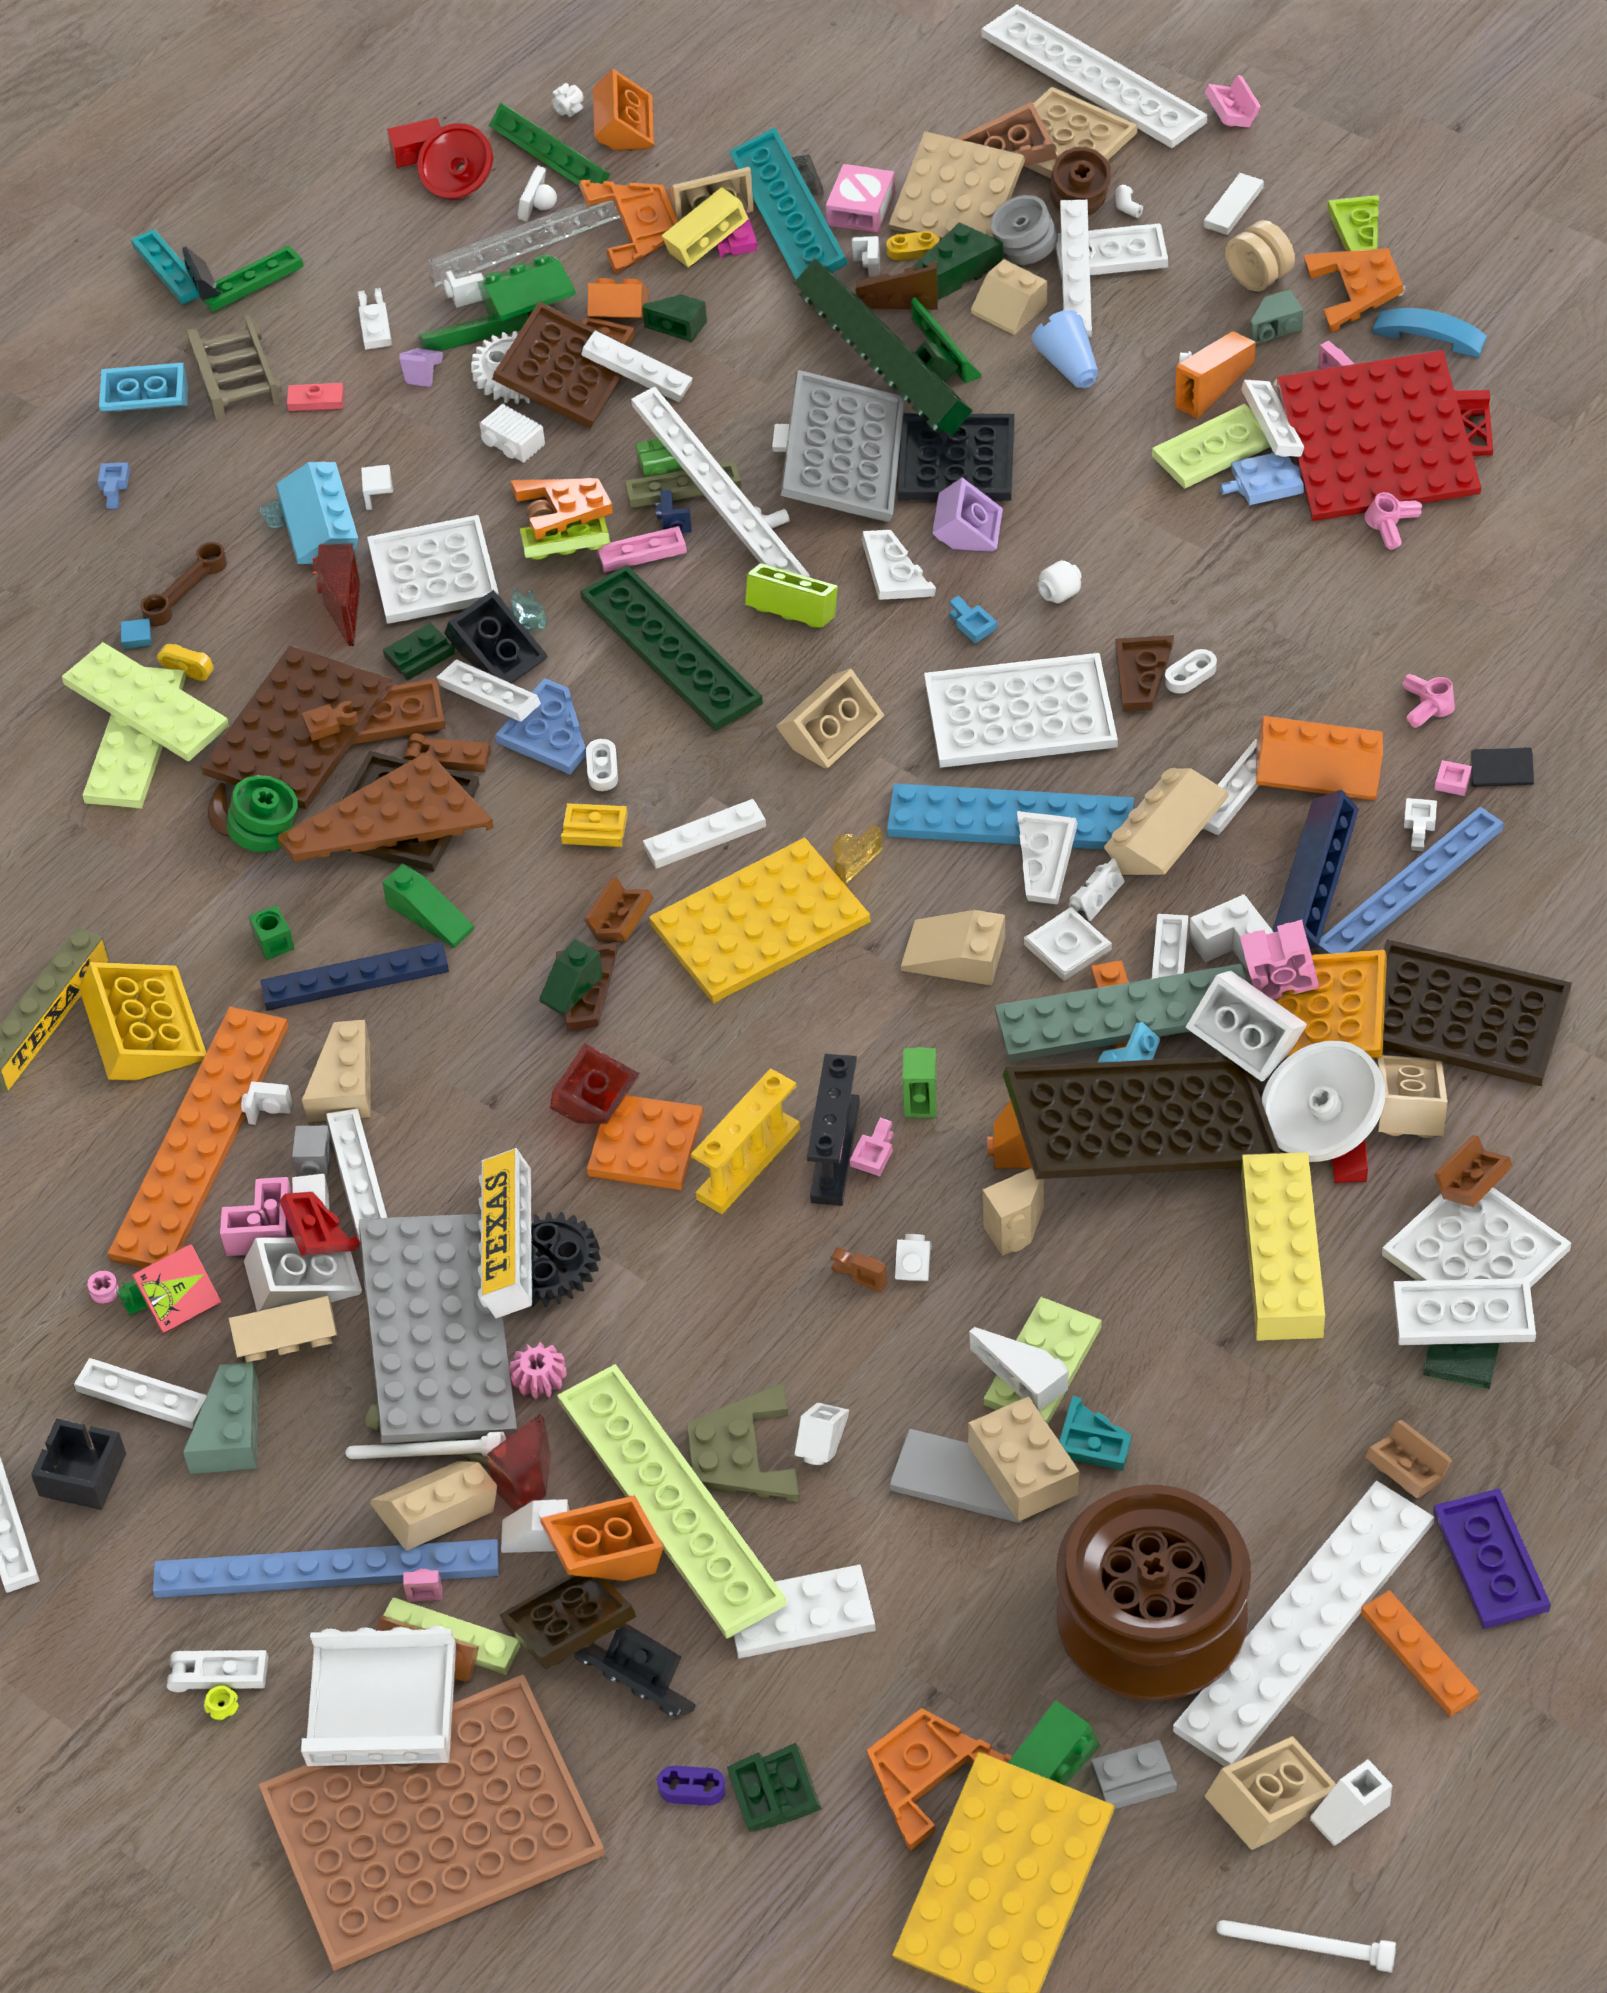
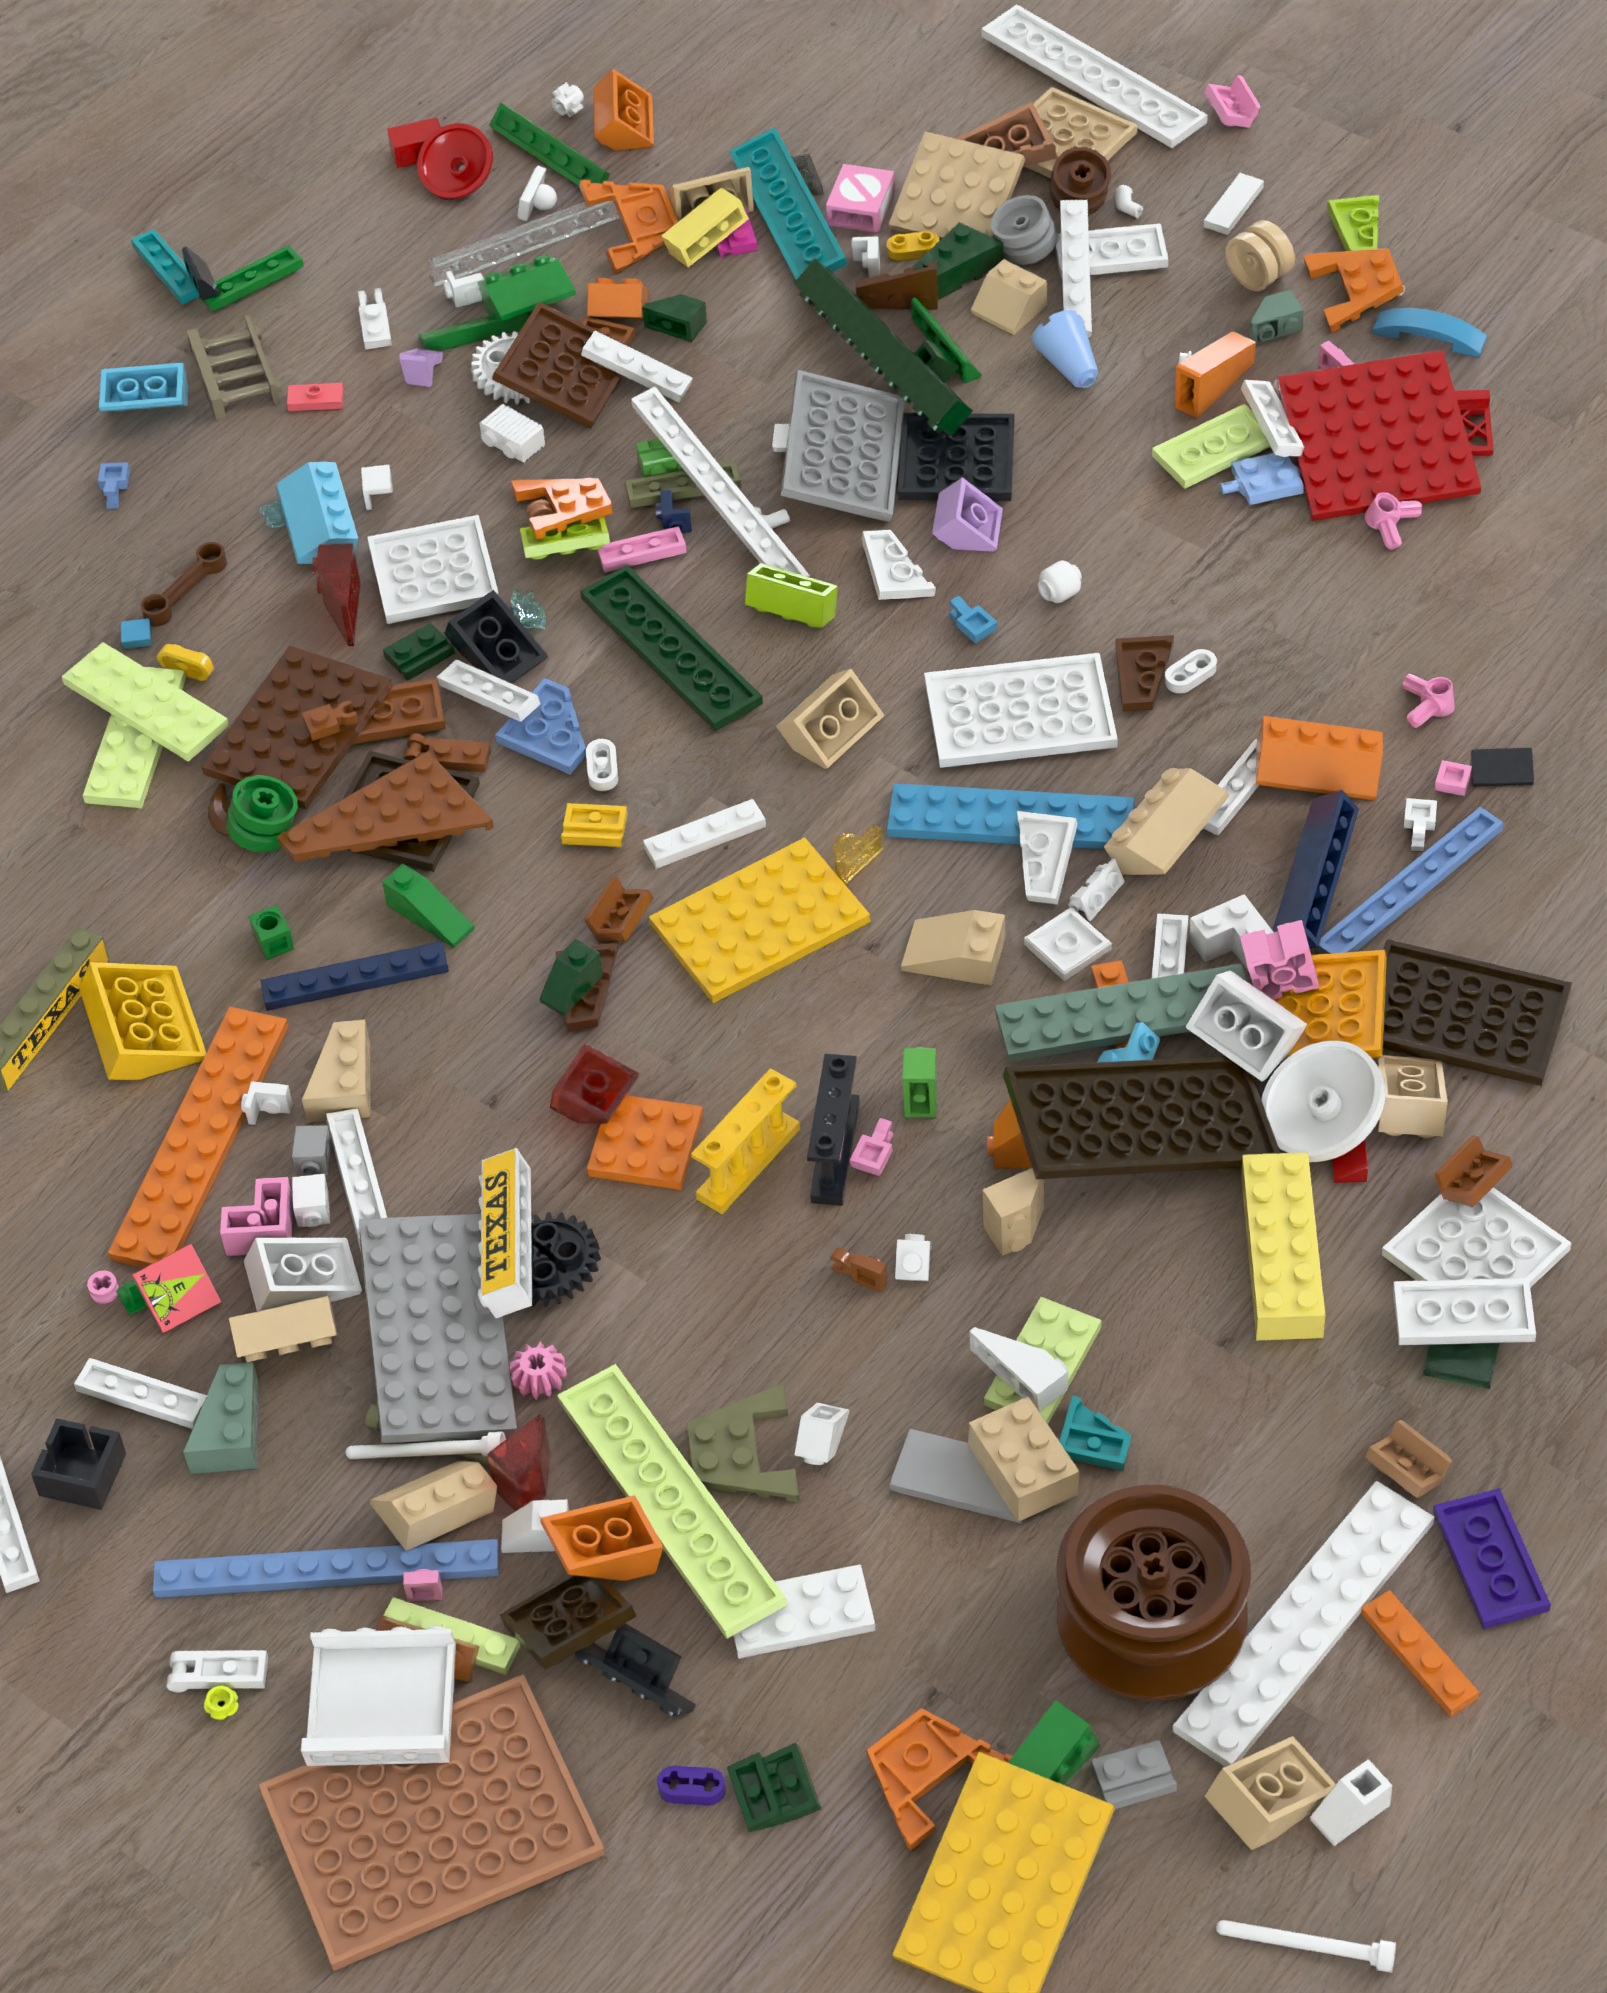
red wing [279,1191,360,1256] -> none

